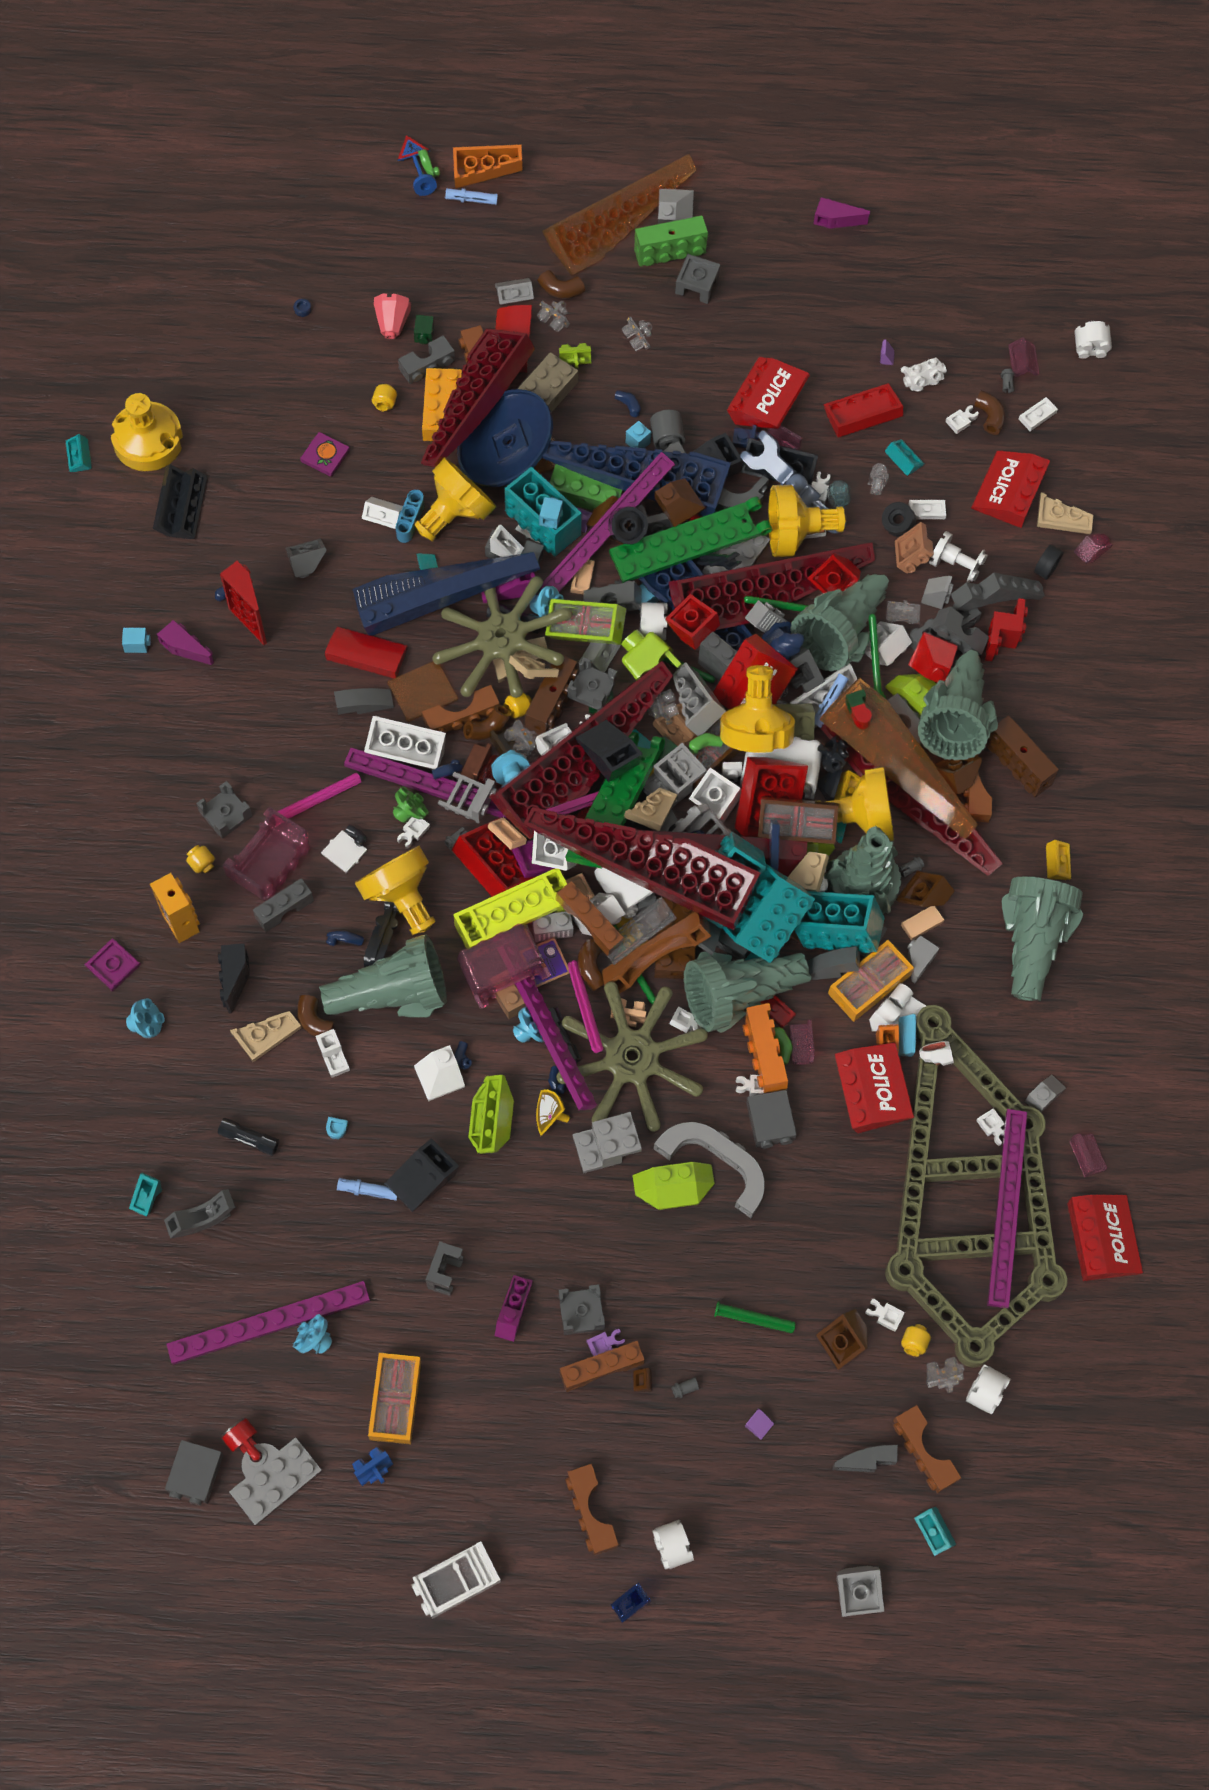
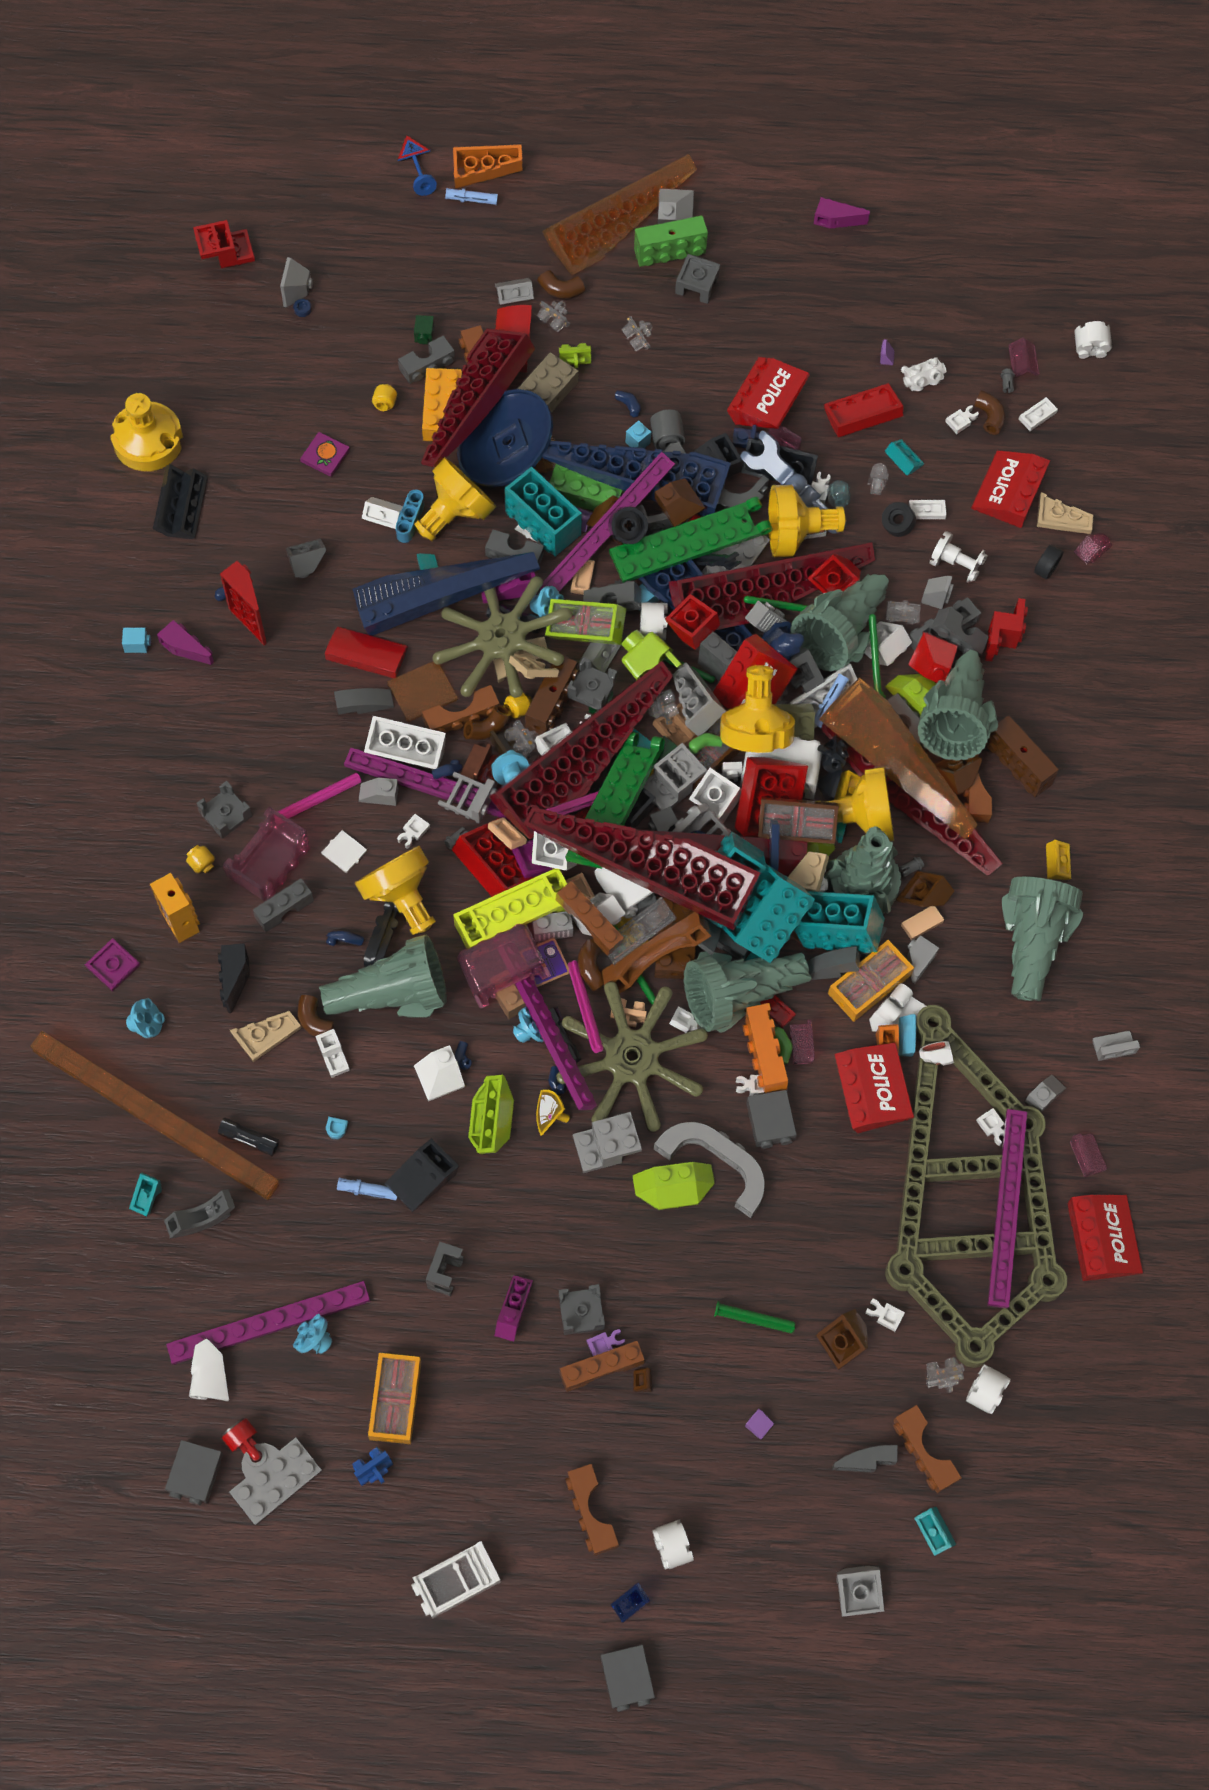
teal slope [66,434,92,472] -> none
black arm [345,824,367,847] -> none
coral cone [374,294,411,339] -> none
bright green plate [393,786,429,823] -> none
bright green arm [418,149,440,178] -> none
white slope [490,525,524,557] -> none
medium azure brick [539,497,562,529] -> none
black slope [575,720,643,782] -> none
tan wing [624,788,677,831] -> none
dark grey pin [671,1377,699,1399] -> none
leg [845,689,872,729] -> none
nougat plate [895,522,934,574] -> none
yellow head [901,1324,931,1357] -> none
dark grey arch [951,573,1045,612] -> none
none -> clear orange piece [30,1031,280,1201]
none -> white panel [189,1339,229,1401]
none -> red bracket [193,220,255,268]
none -> light grey slope [280,257,313,307]
none -> light grey slope [358,777,399,806]
none -> dark grey brick [600,1645,655,1712]
none -> light grey panel [1092,1031,1140,1061]

